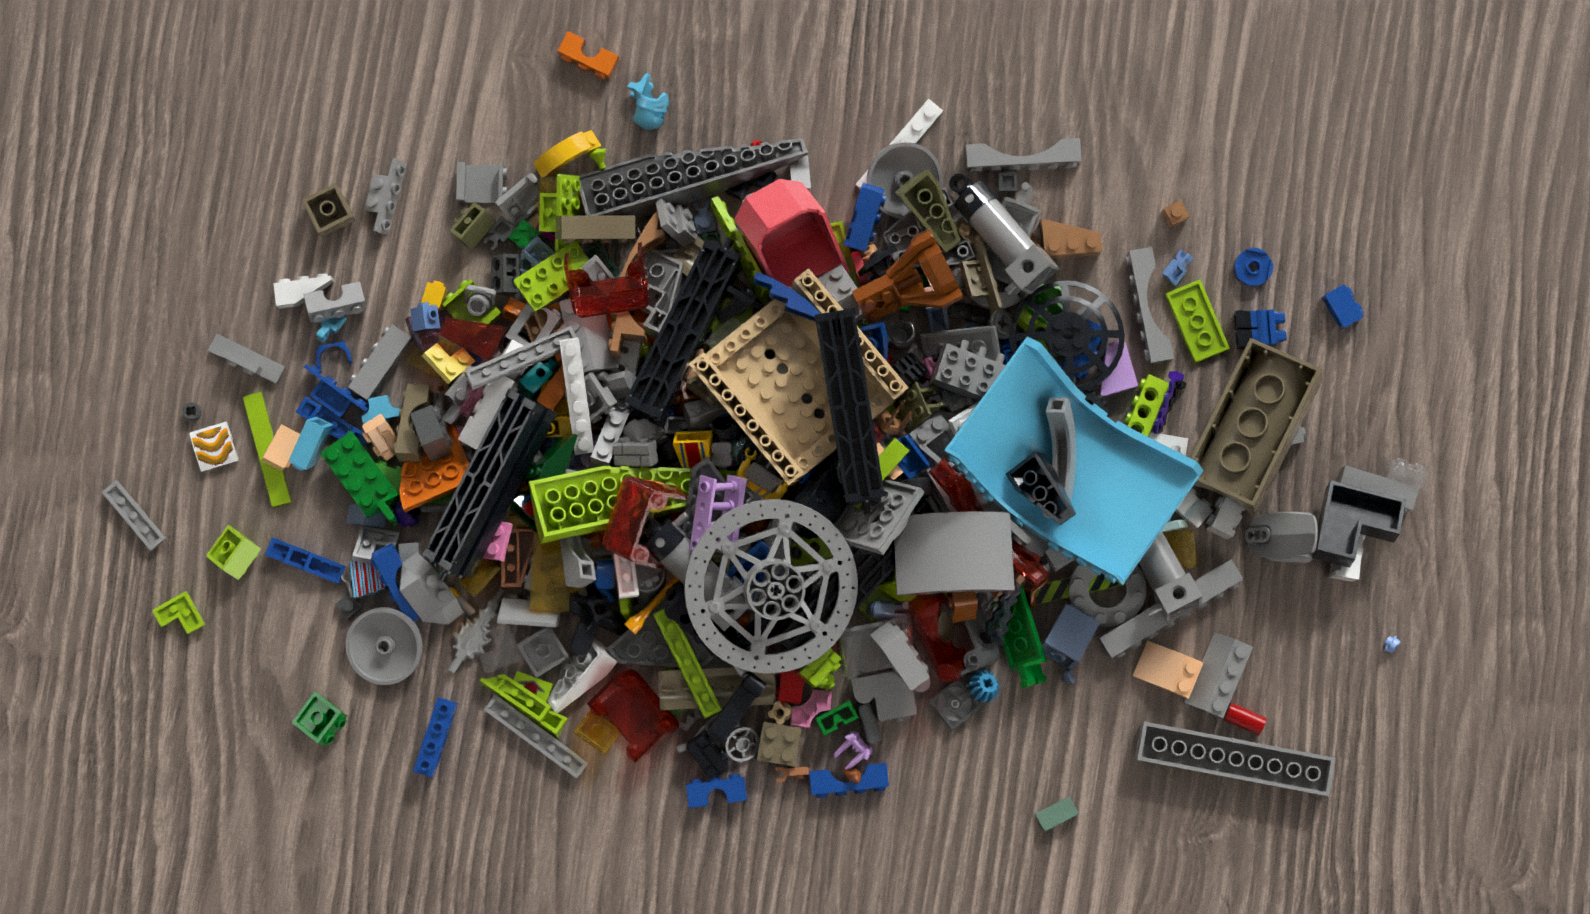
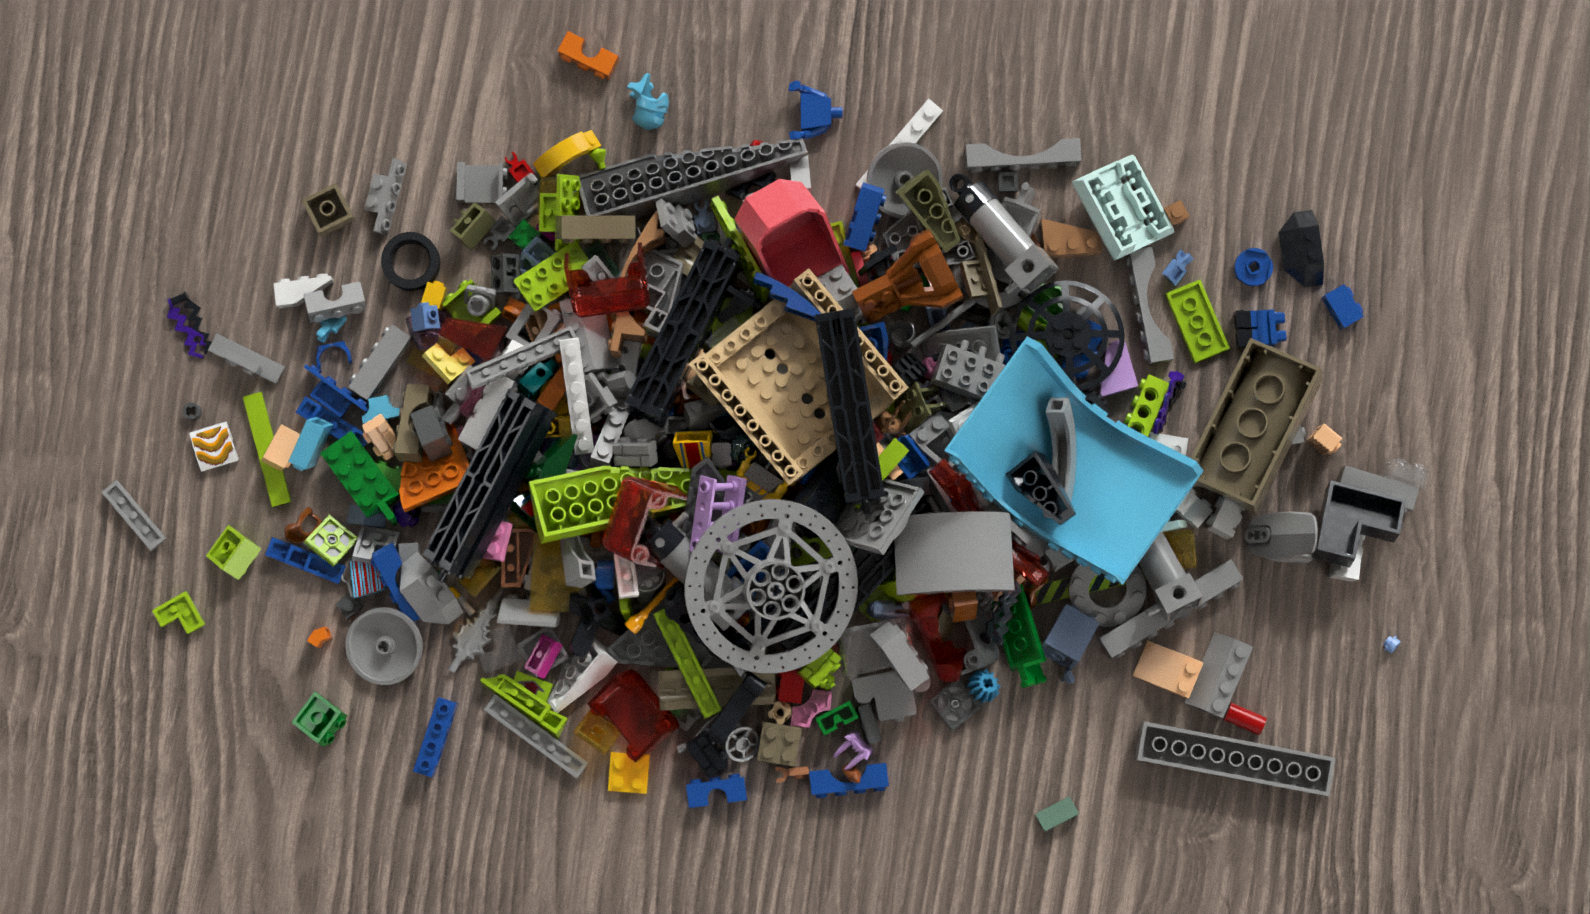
none -> piece [167,291,212,358]
none -> dark orange piece [284,507,322,543]
none -> lime piece [304,514,358,567]
none -> orange piece [307,626,332,648]
none -> black tyre [381,232,441,291]
none -> red plate [504,152,535,183]
none -> dark pink slope [524,634,563,679]
none -> yellow plate [608,752,650,794]
none -> blue torso [788,81,843,140]
none -> light grey bar [910,299,976,349]
none -> light aqua piece [1072,154,1174,261]
none -> black wedge [1278,210,1324,287]
none -> light nougat brick [1307,424,1342,455]

